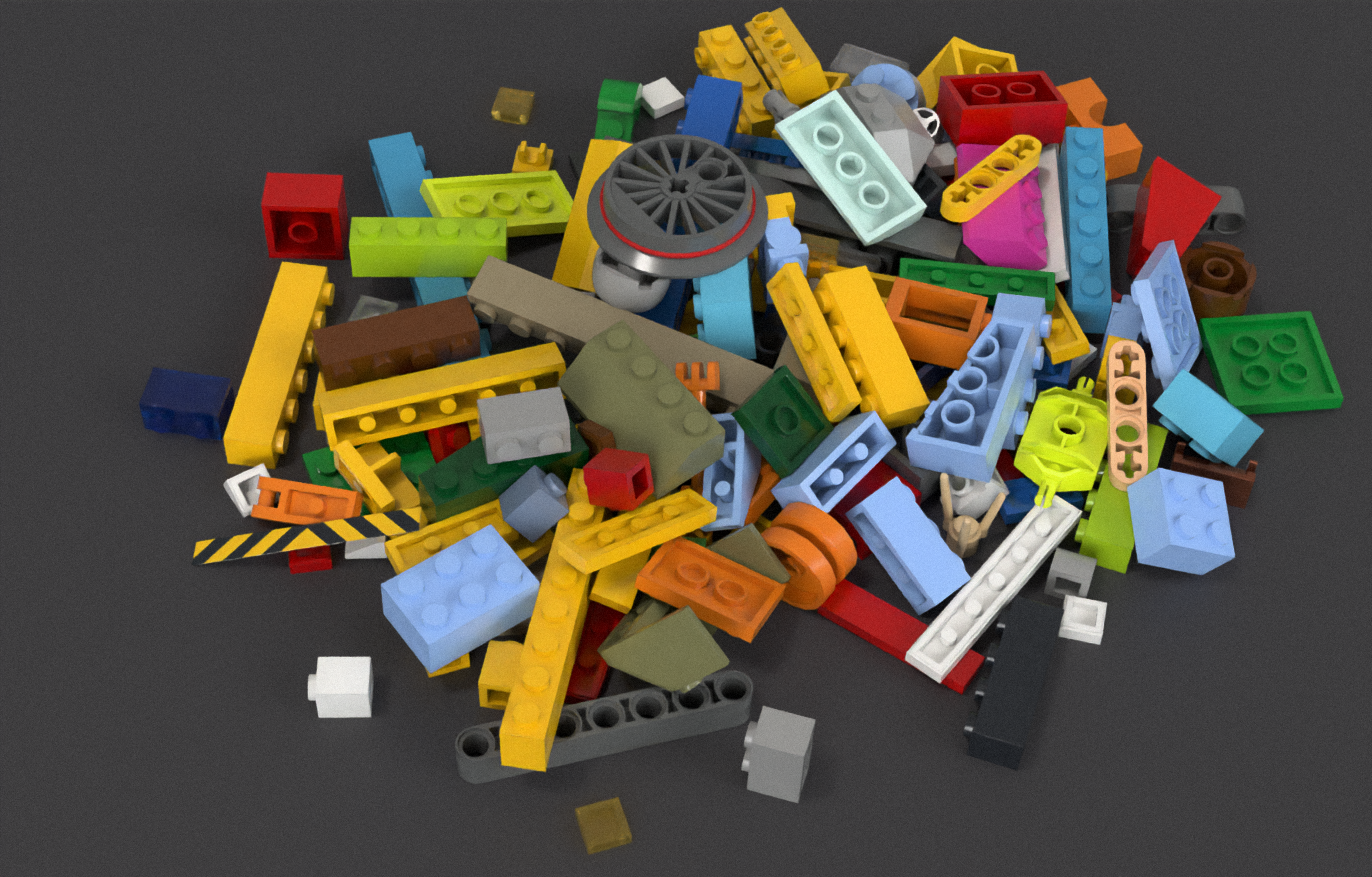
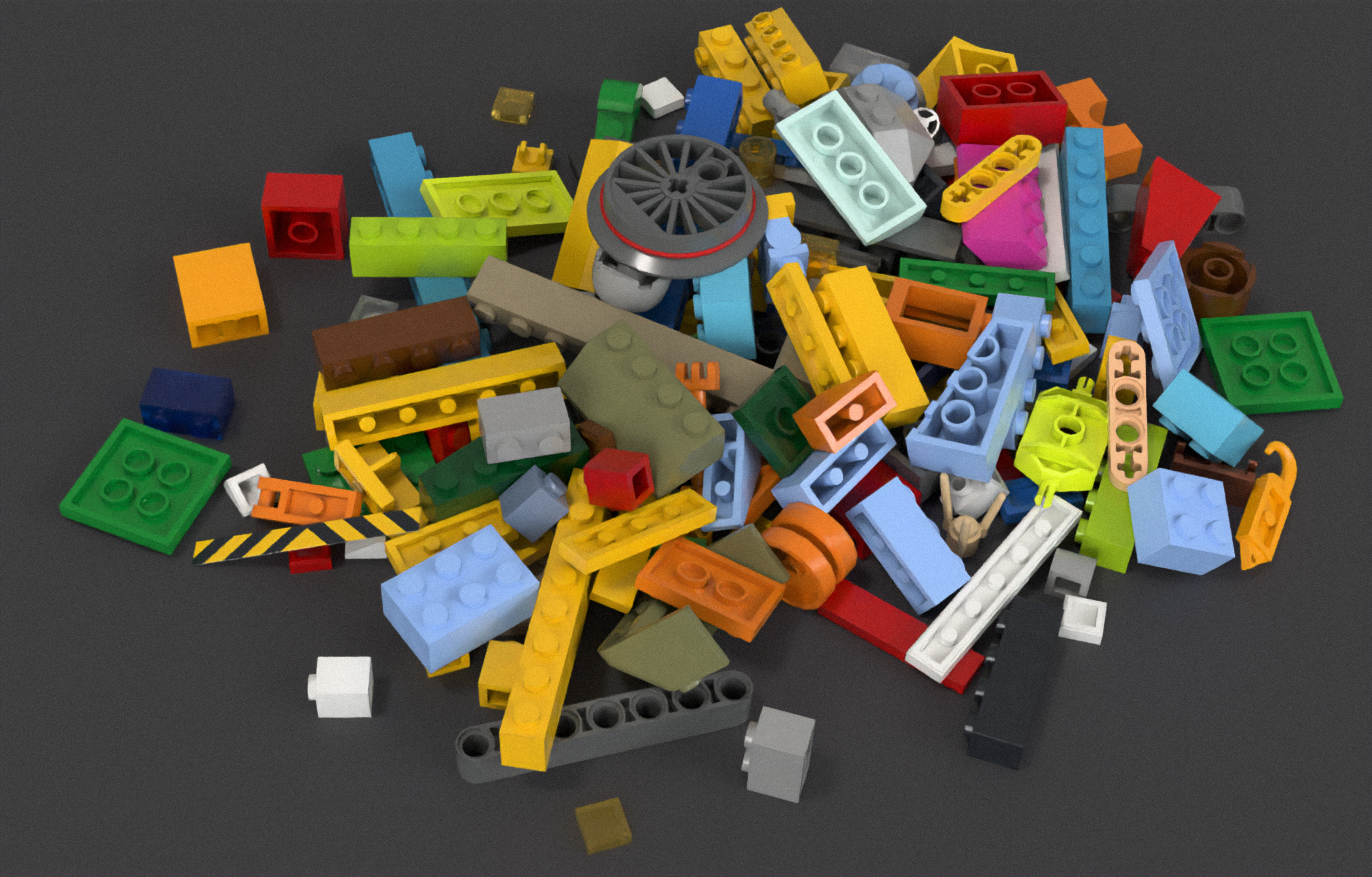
yellow brick [223,261,335,469] -> none
red tile [564,600,626,704] -> none
none -> green plate [59,418,232,555]
none -> light orange brick [173,242,269,349]
none -> clear yellow wheel [739,136,777,189]
none -> orange slope [792,370,897,454]
none -> light orange plate [1235,441,1297,570]

